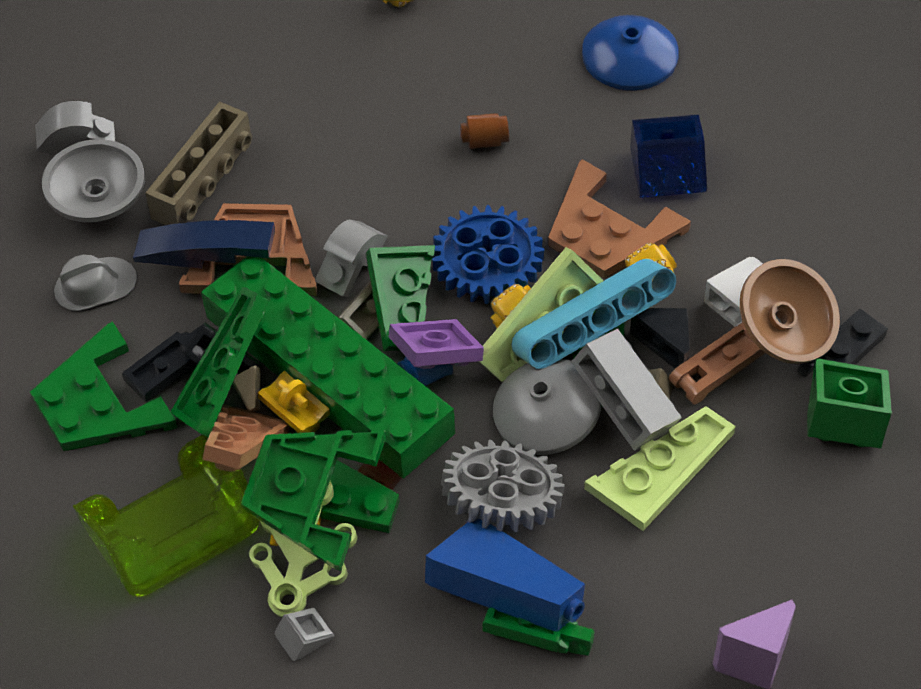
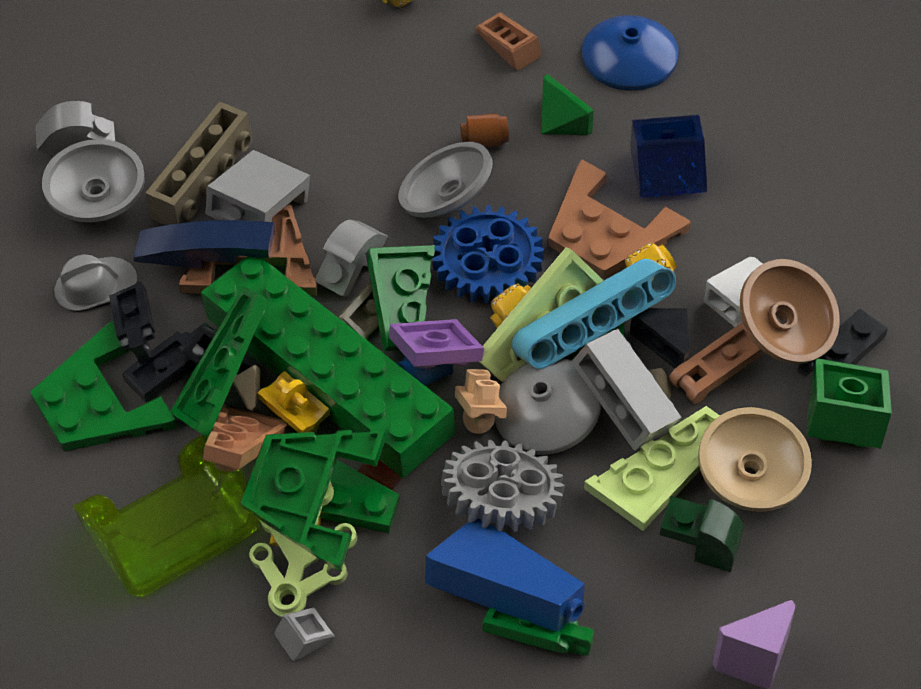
none -> black hinge [109,282,155,364]
none -> light grey panel [205,150,310,222]
none -> light grey dish [398,142,493,218]
none -> light nougat hips [455,369,507,434]
none -> nougat slope [475,12,542,70]
none -> green slope [541,74,594,135]
none -> dark green brick [659,496,743,572]
none -> tan dish [698,407,812,512]

